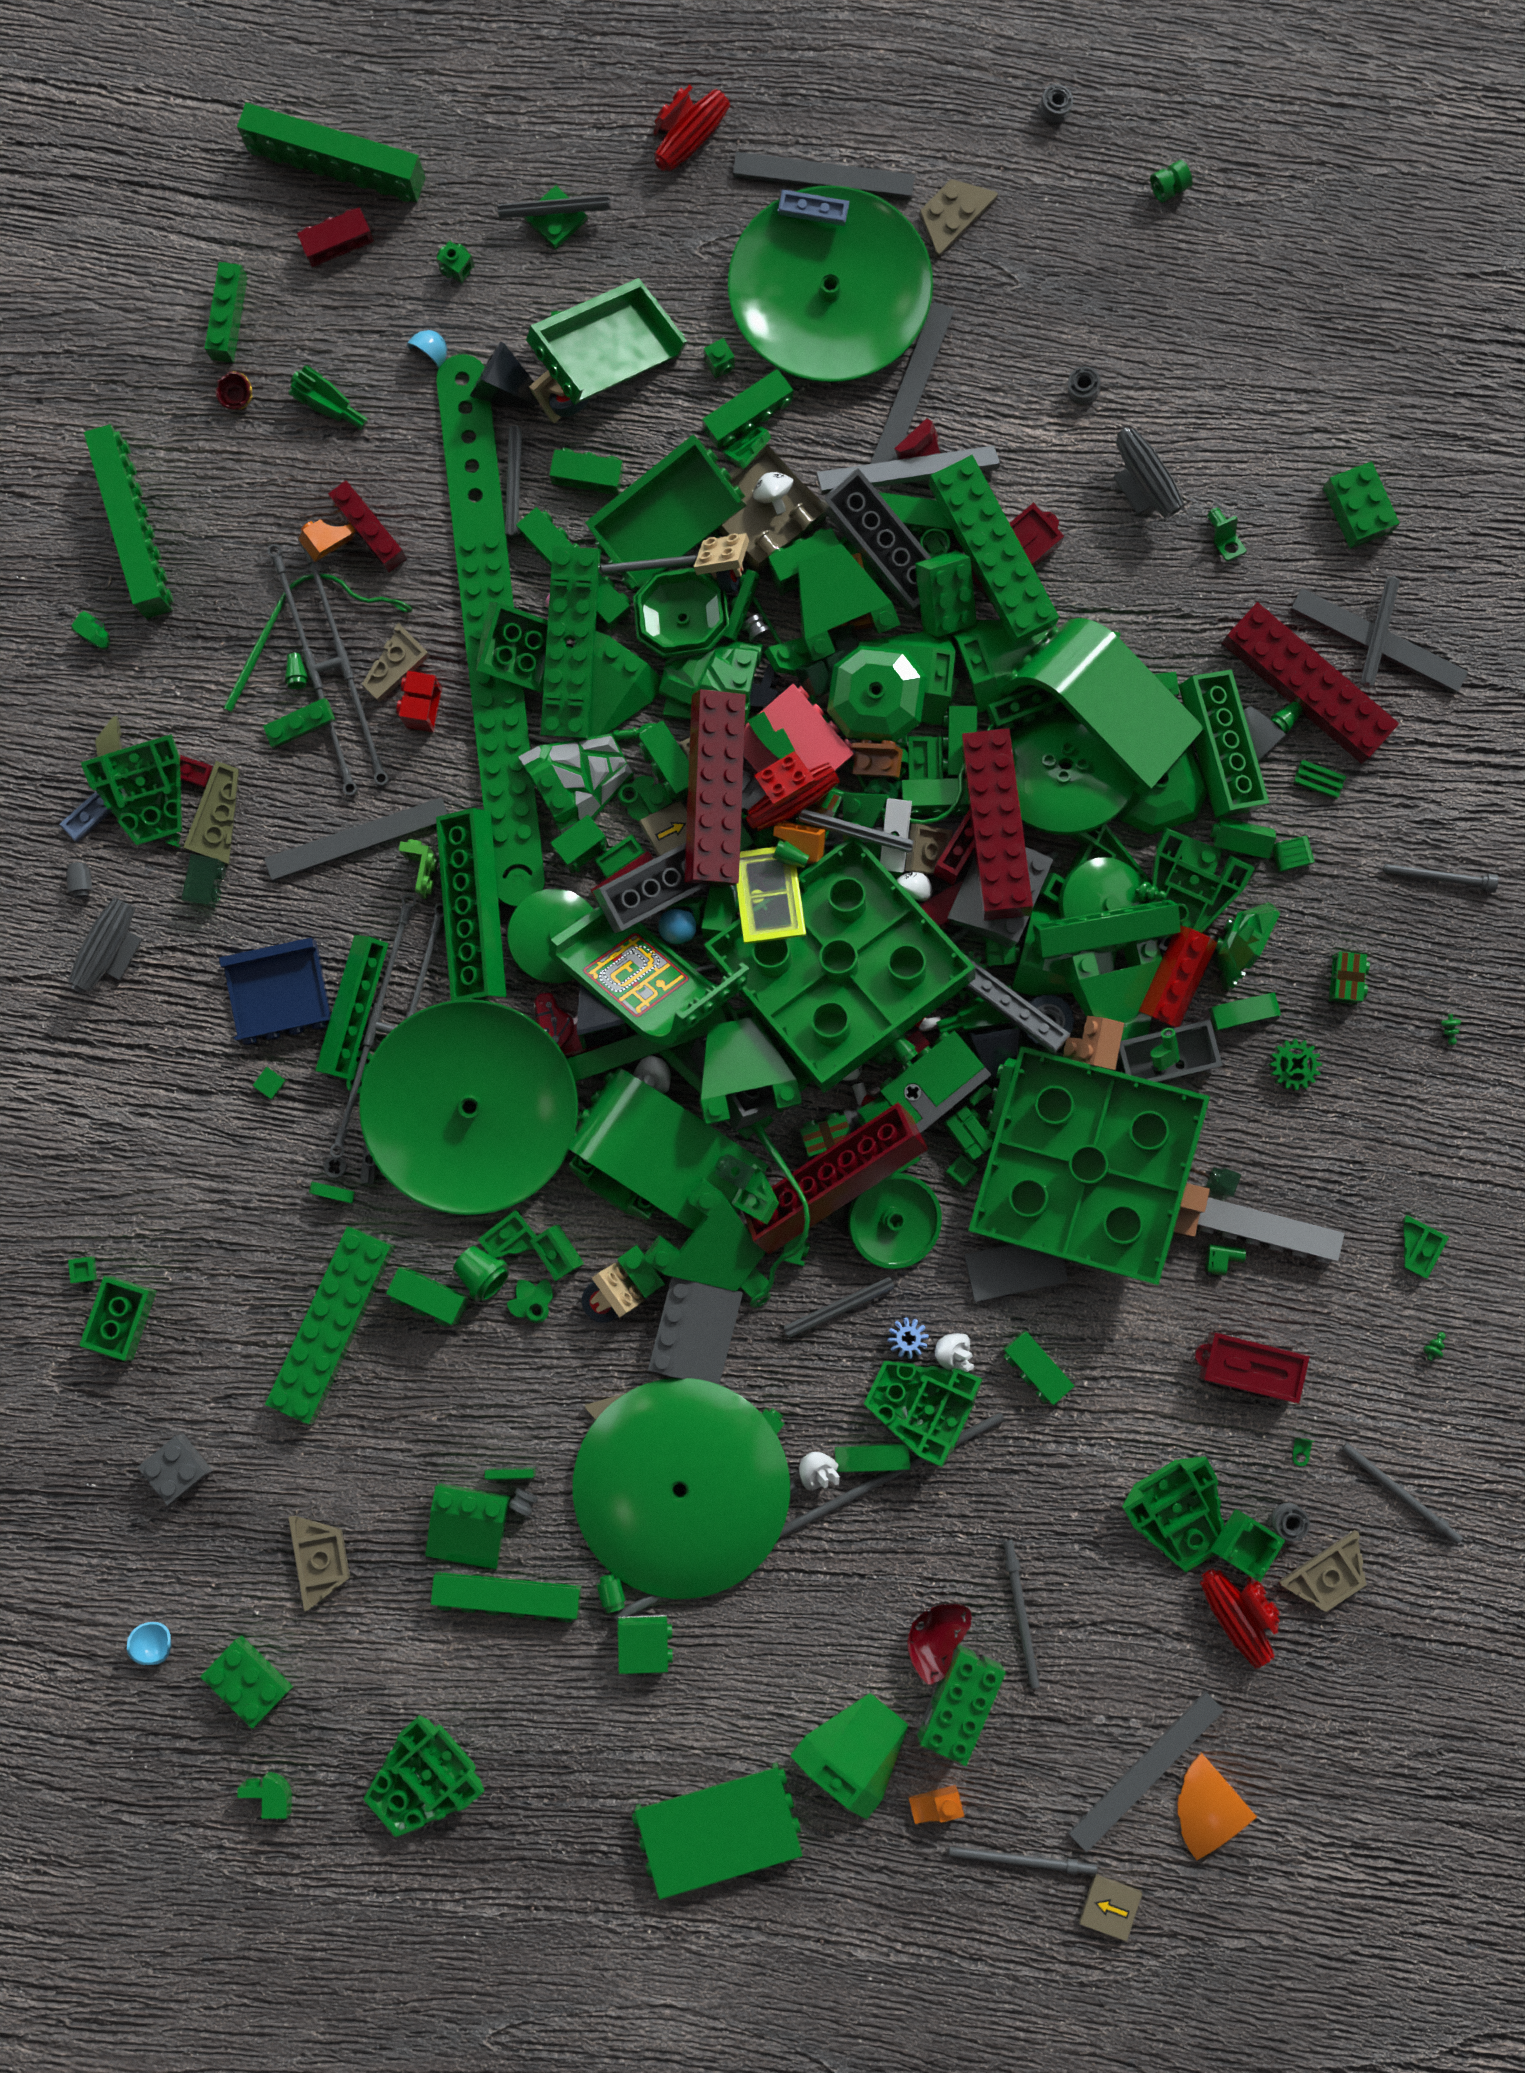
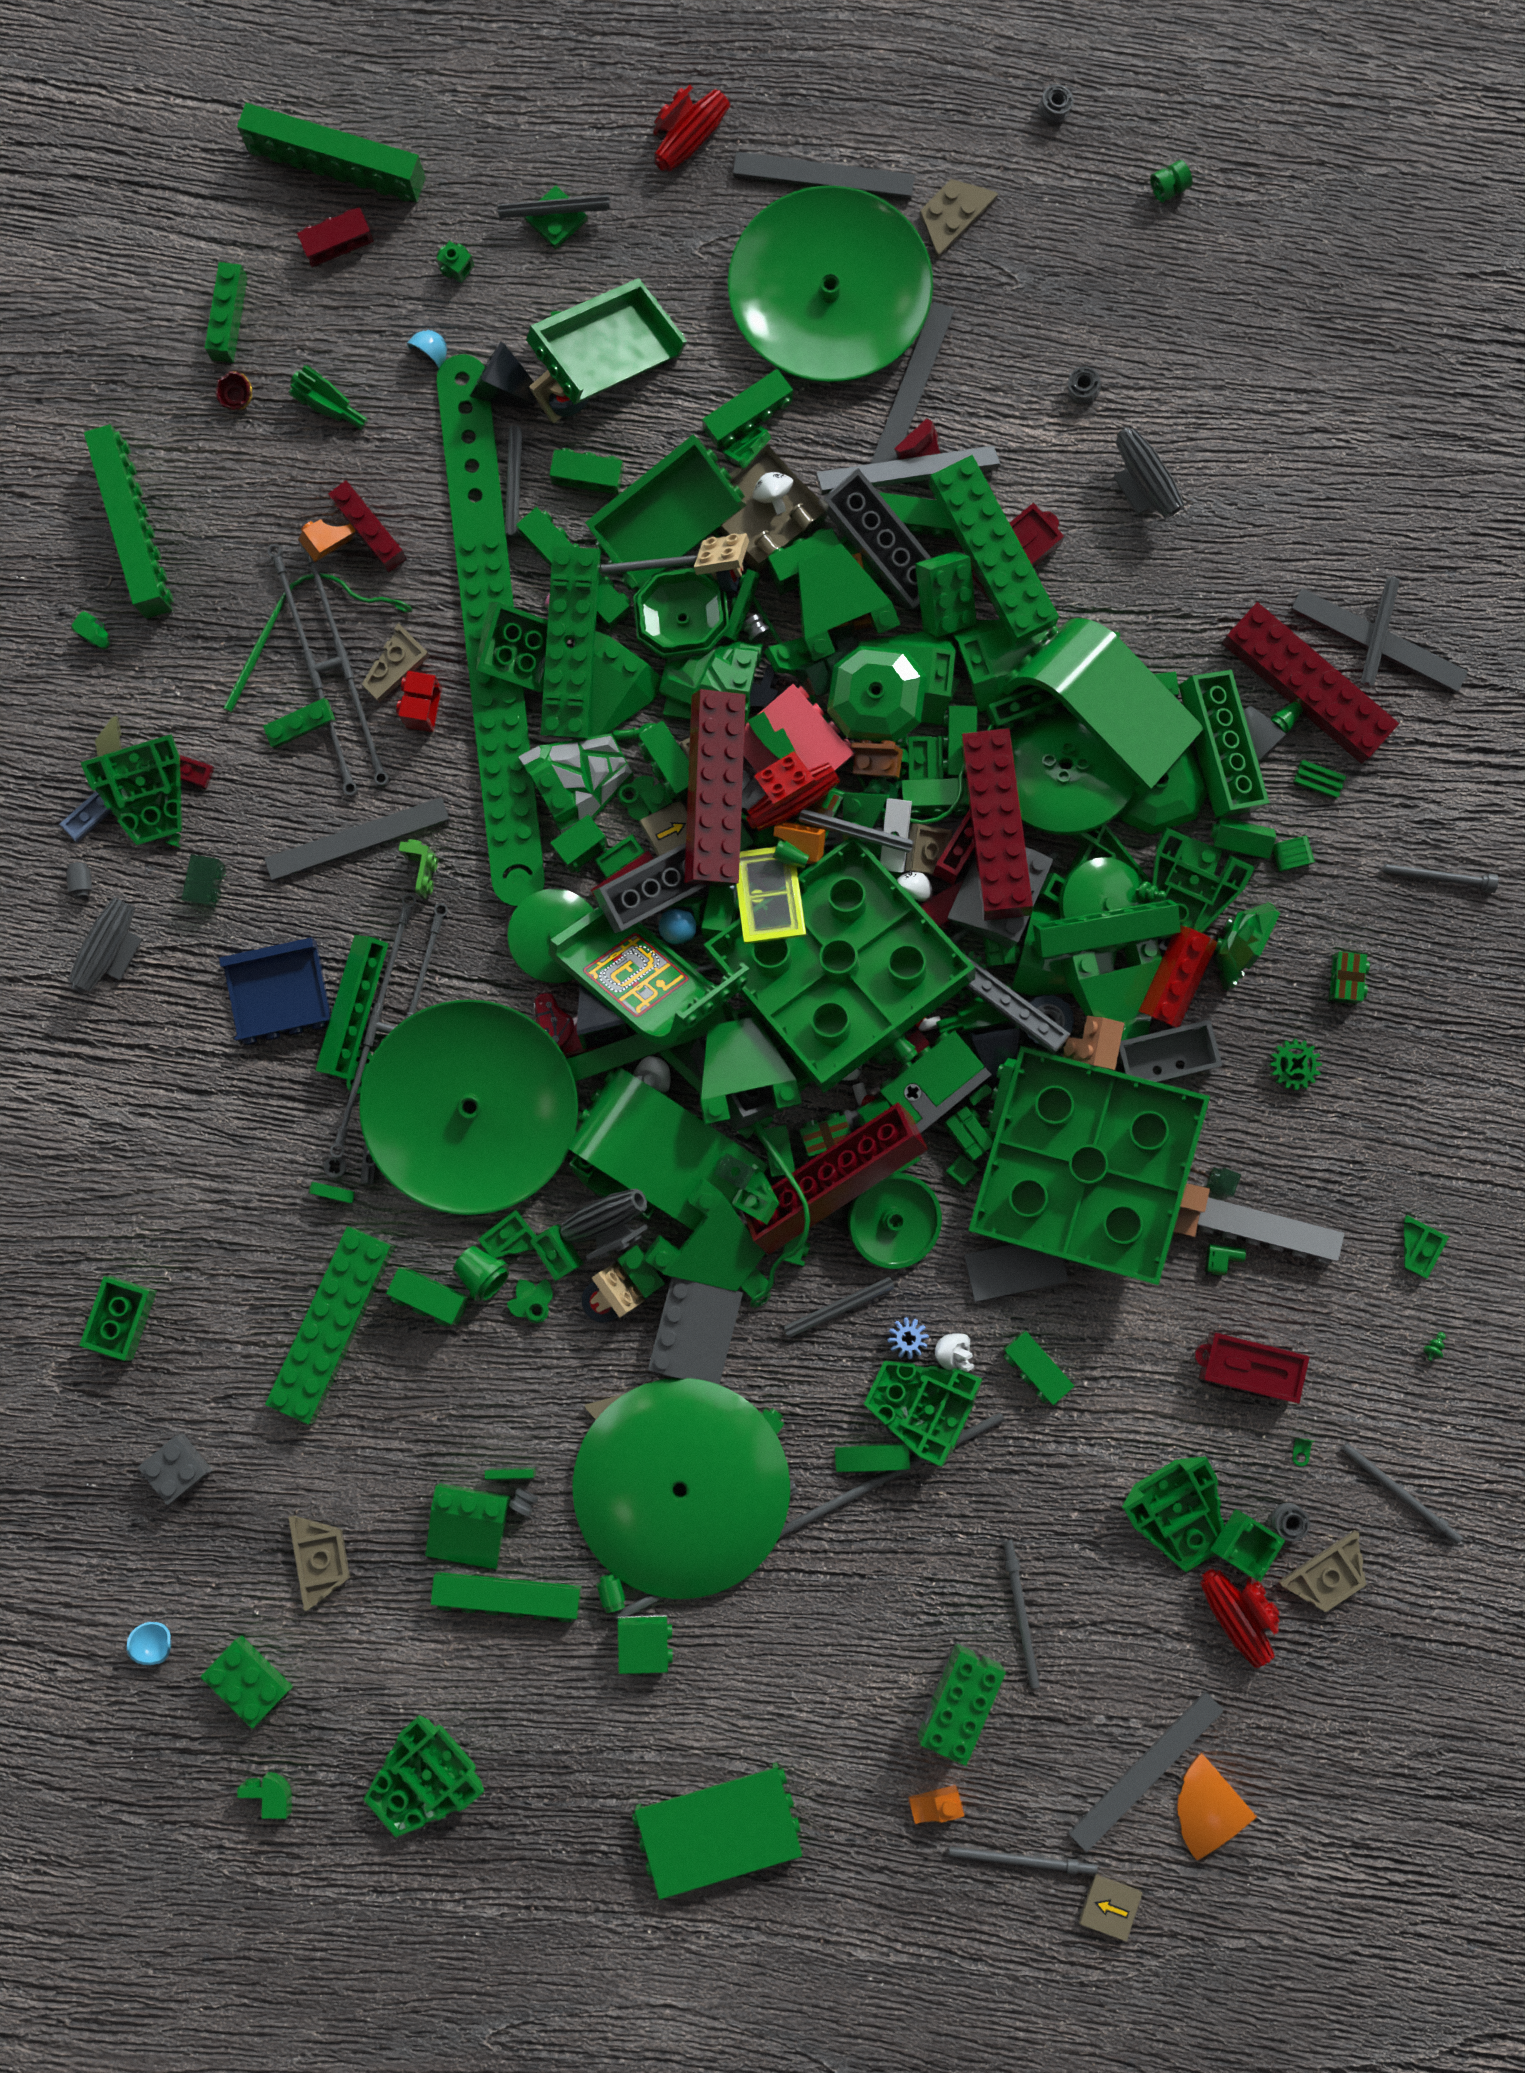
green plate [68,1256,97,1283] -> none
olive wing [183,761,239,865] -> none
green tile [252,1067,287,1100] -> none
green cone [285,653,308,690] -> none
green brick [436,808,506,1001] -> none
green brick [703,338,735,379] -> none
sand blue tile [778,190,849,226] -> none
green wedge [790,1693,909,1820] -> none
white piece [799,1452,840,1491] -> none
dark red piece [907,1604,972,1685] -> none
green wheel [920,528,950,558] -> none
green piece [1150,1028,1180,1071] -> none
green bracket [1207,508,1247,562] -> none
green slope [1208,992,1281,1032] -> none
green brick [1323,461,1400,549] -> none
green hair [1441,1014,1461,1046] -> none
none -> dark grey plate [561,1188,648,1260]
none -> green brick [764,1125,795,1178]

